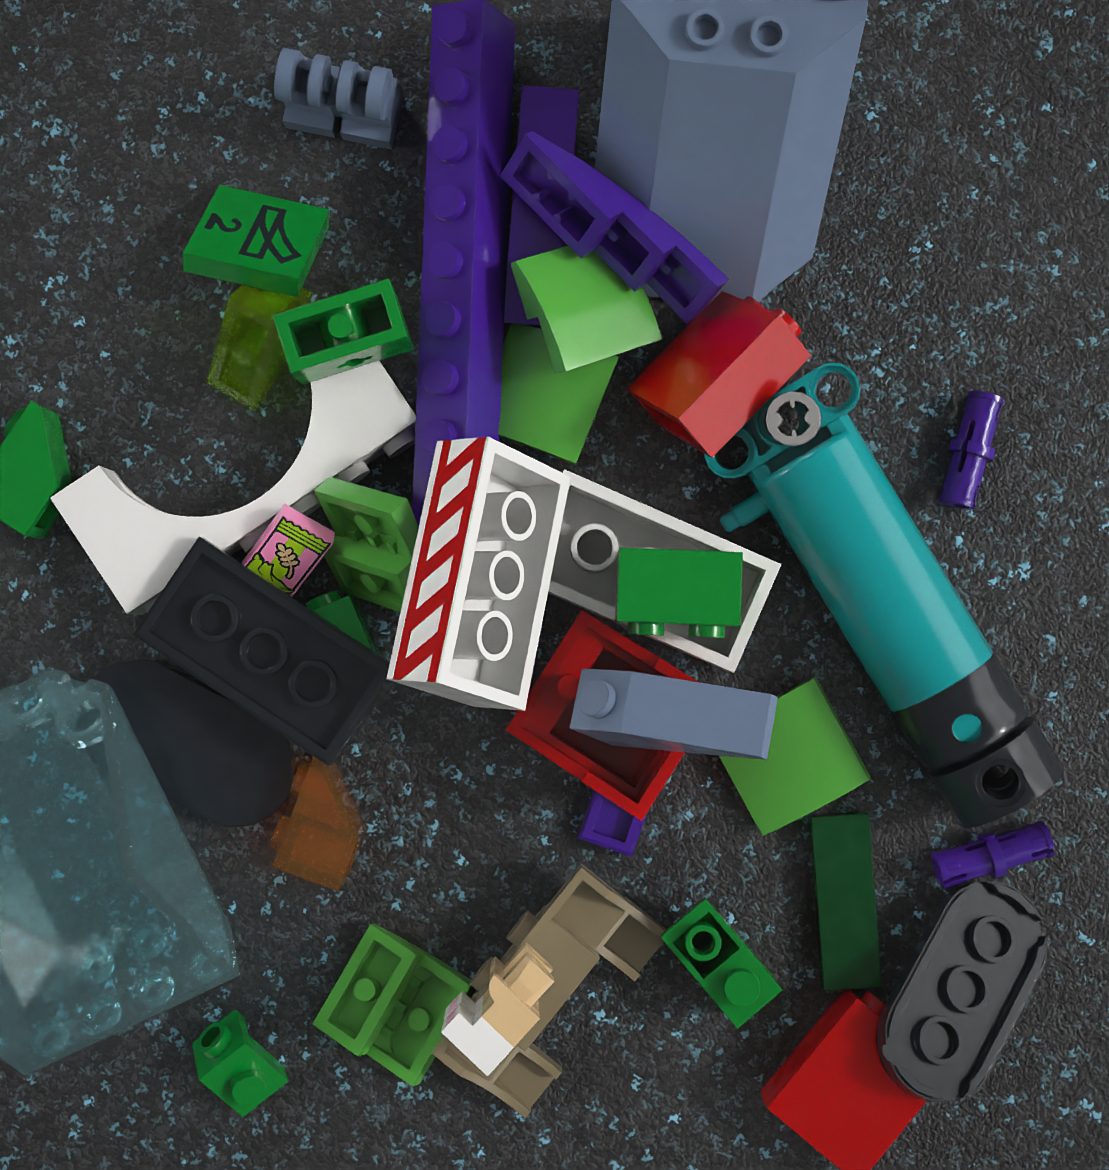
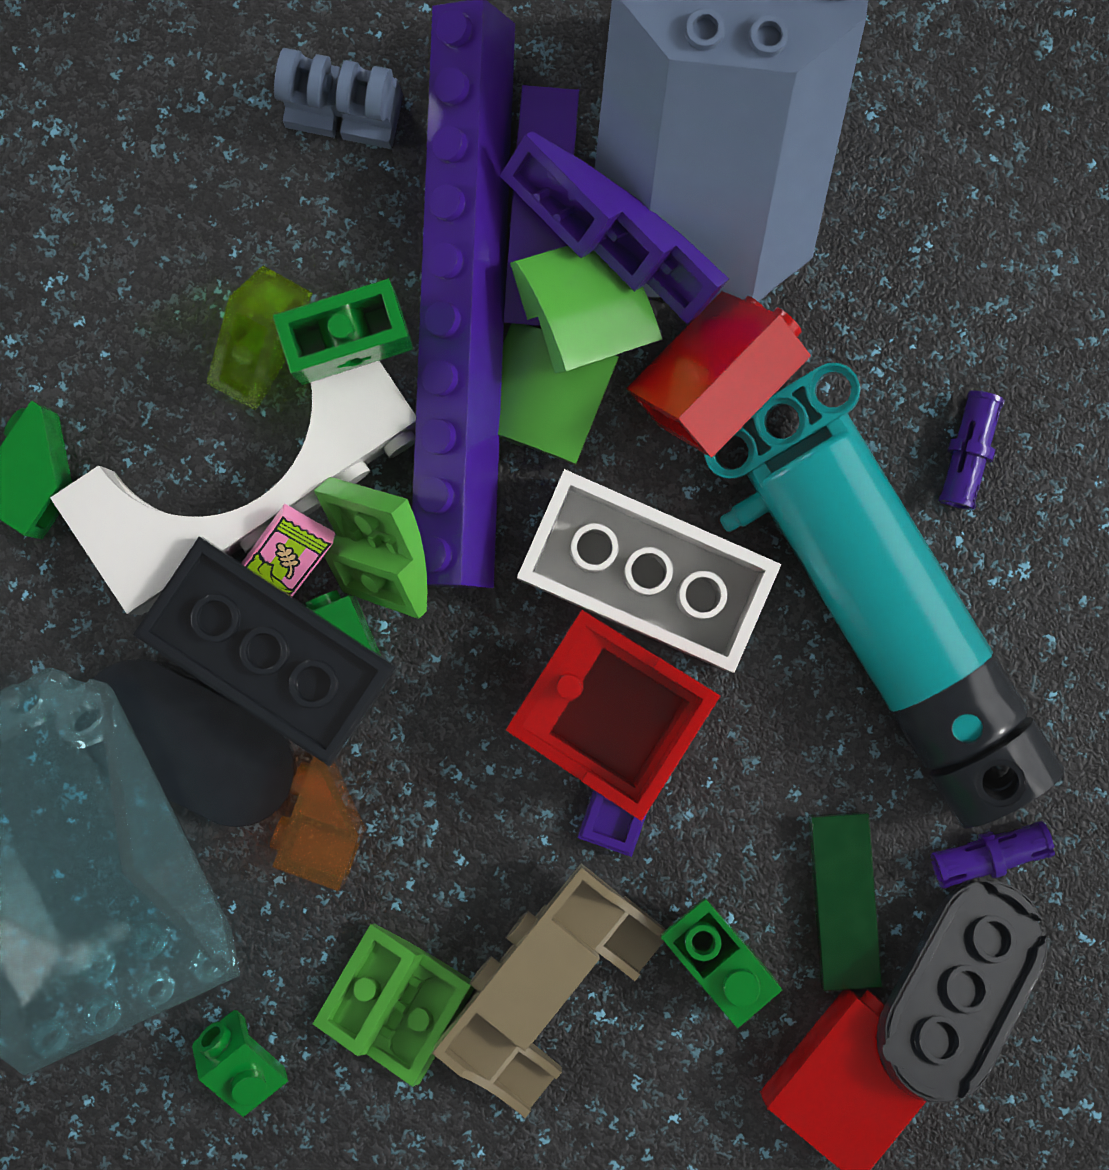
green tile [183,185,329,297] -> none
white brick [386,437,571,711] -> none
hips [441,942,554,1076] -> none
sand blue slope [570,669,778,760] -> none
green brick [615,547,743,638] -> none
bright green slope [718,676,871,836] -> none
light grey bush [766,391,822,446] -> none

